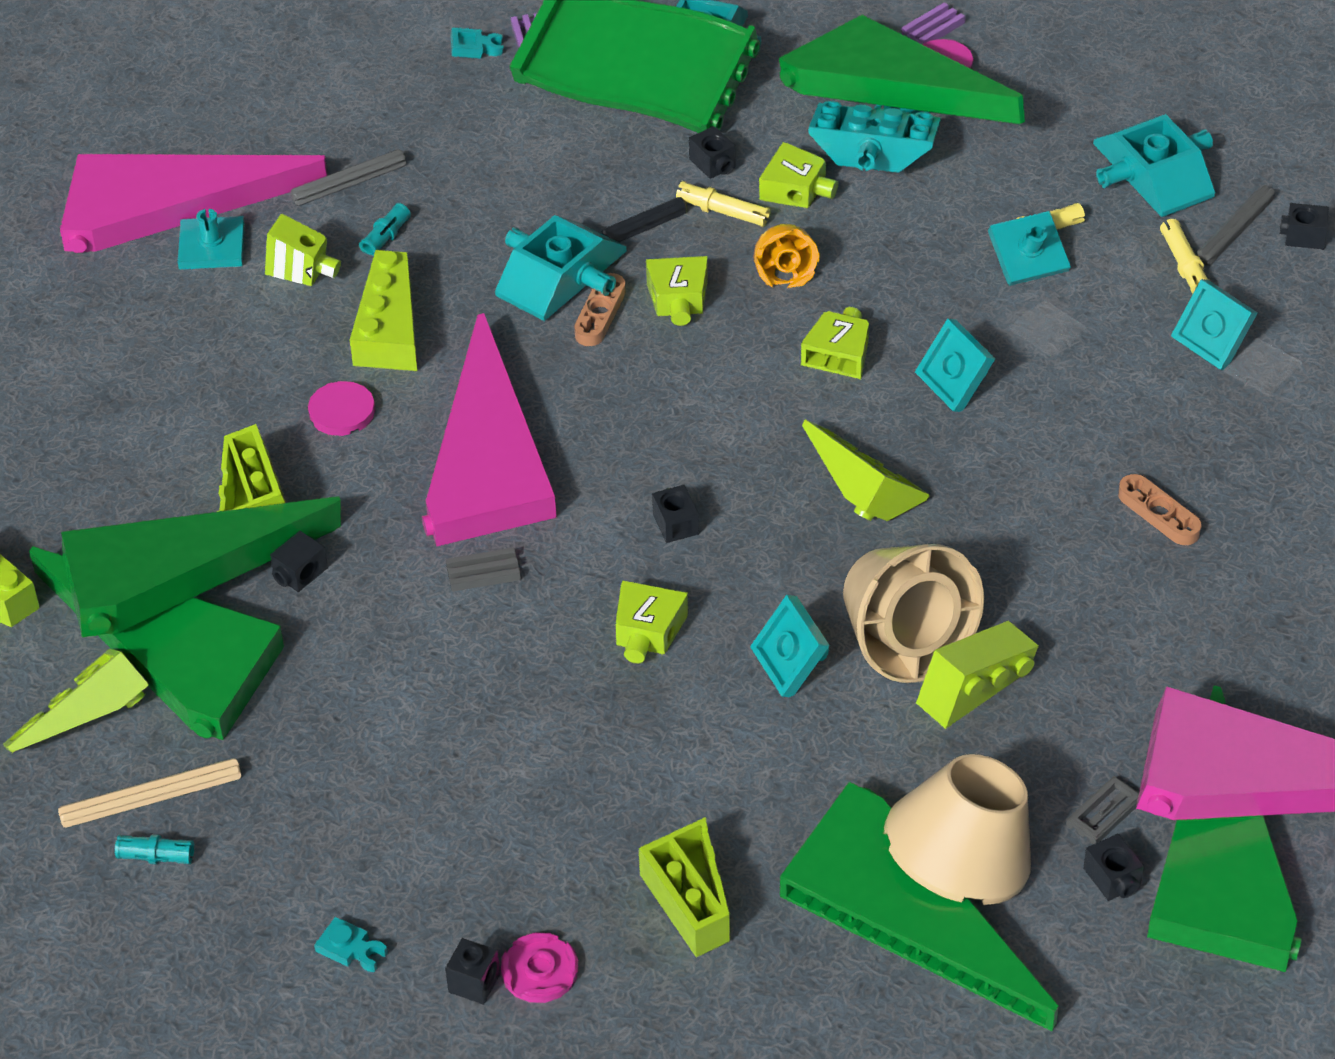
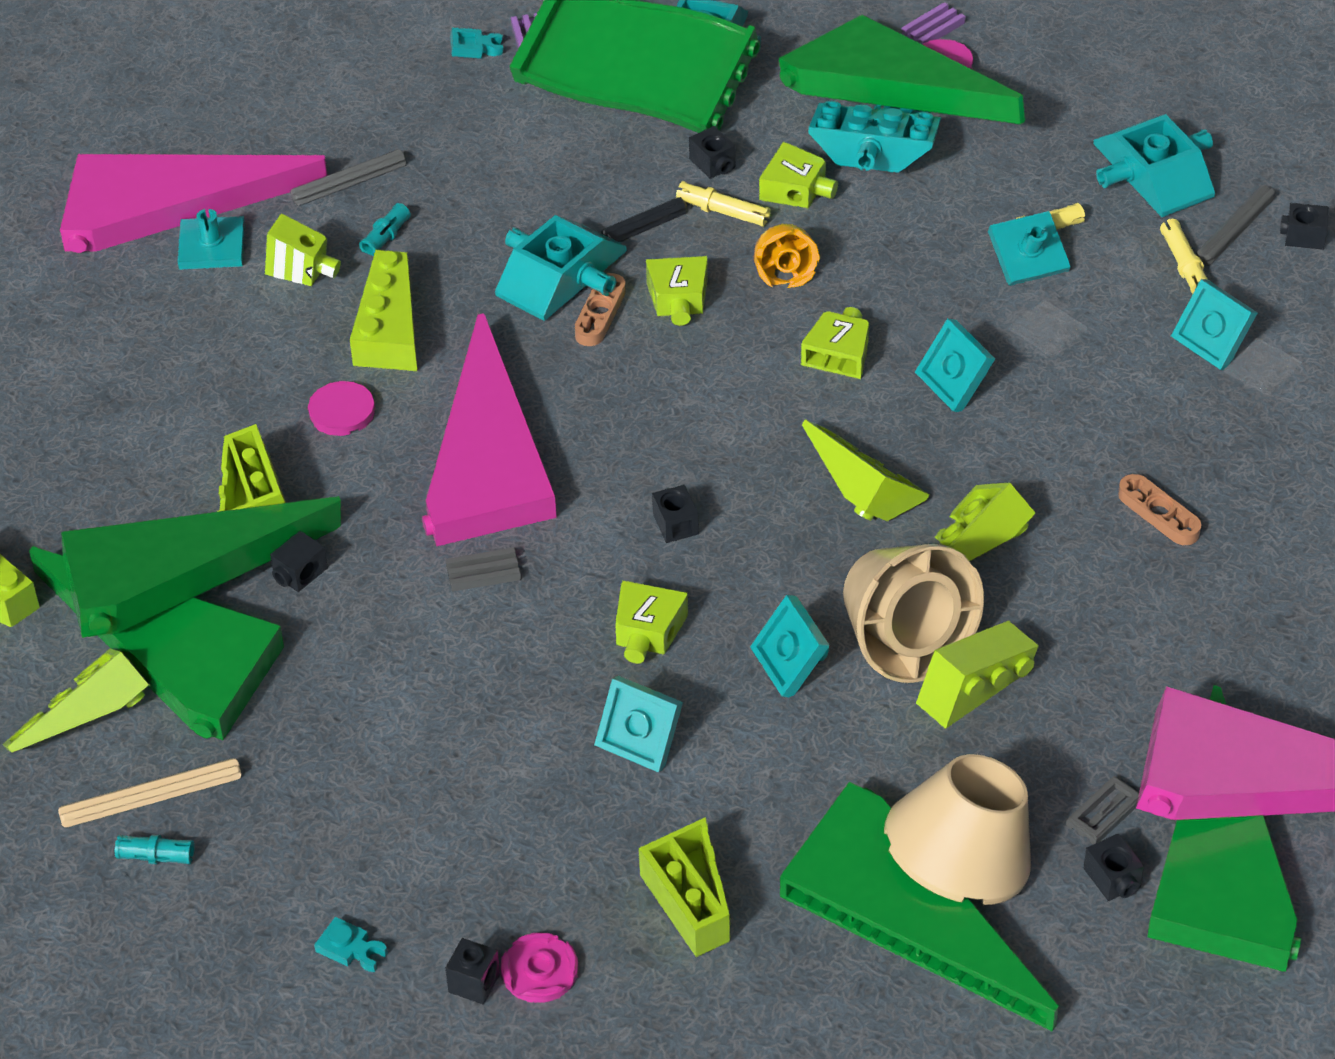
none -> tile [594,675,683,773]
none -> lime wedge [935,483,1035,561]

